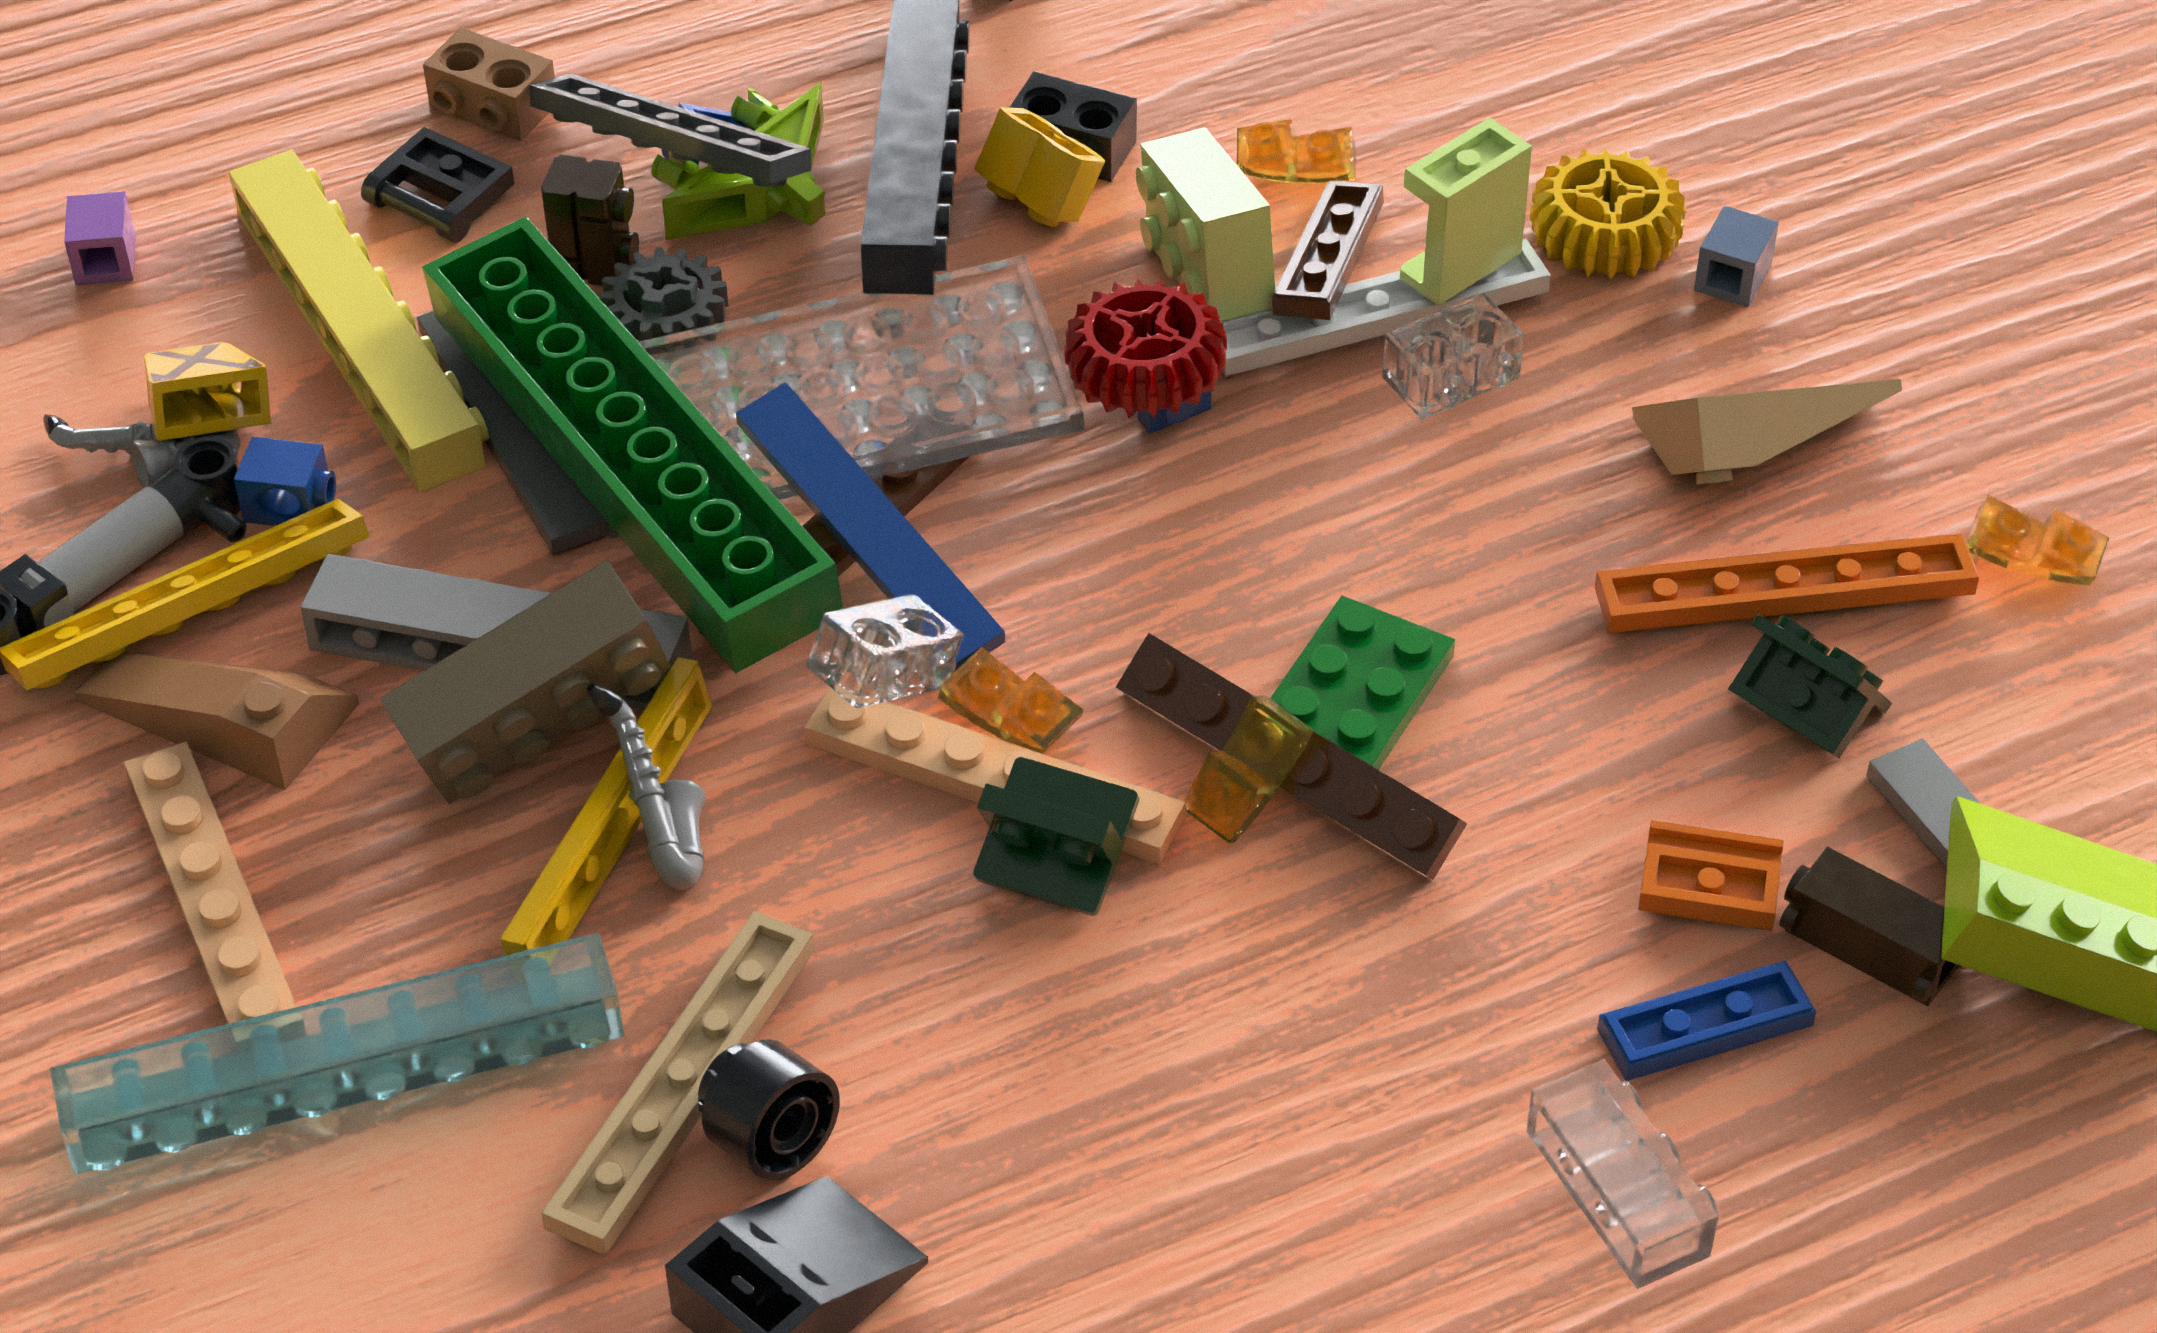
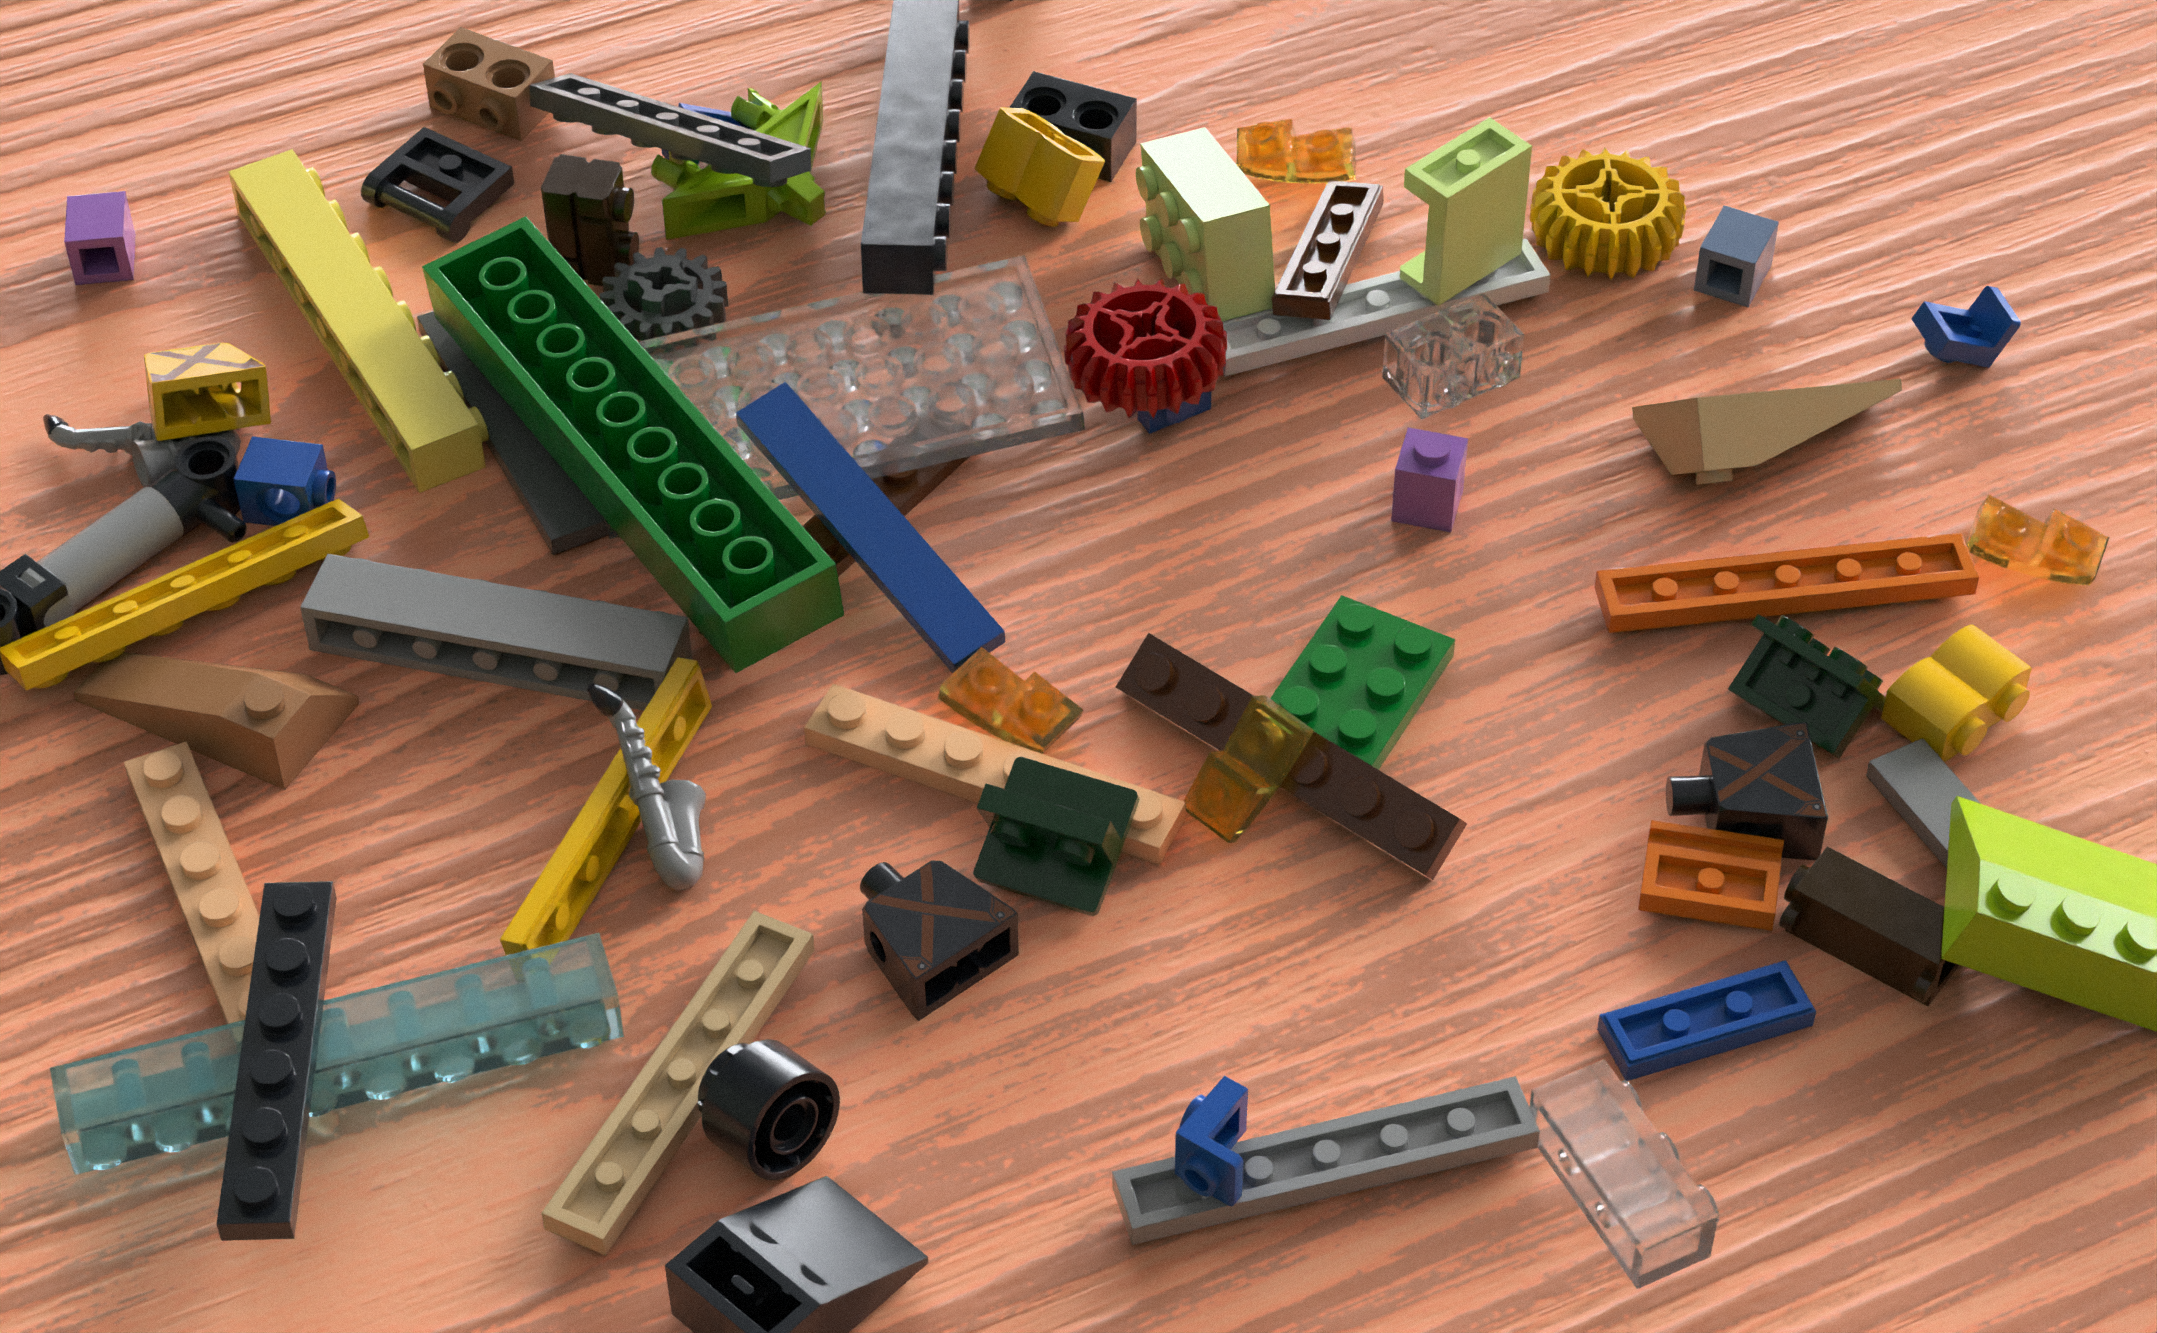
dark tan brick [380,559,671,804] -> none
clear brick [806,594,964,709] -> none
none -> black plate [217,881,337,1241]
none -> black torso [860,861,1019,1021]
none -> light grey plate [1112,1076,1540,1245]
none -> blue bracket [1175,1075,1248,1207]
none -> medium lavender brick [1391,427,1468,532]
none -> black torso [1666,722,1828,860]
none -> yellow brick [1881,624,2032,762]
none -> blue bracket [1911,286,2021,368]

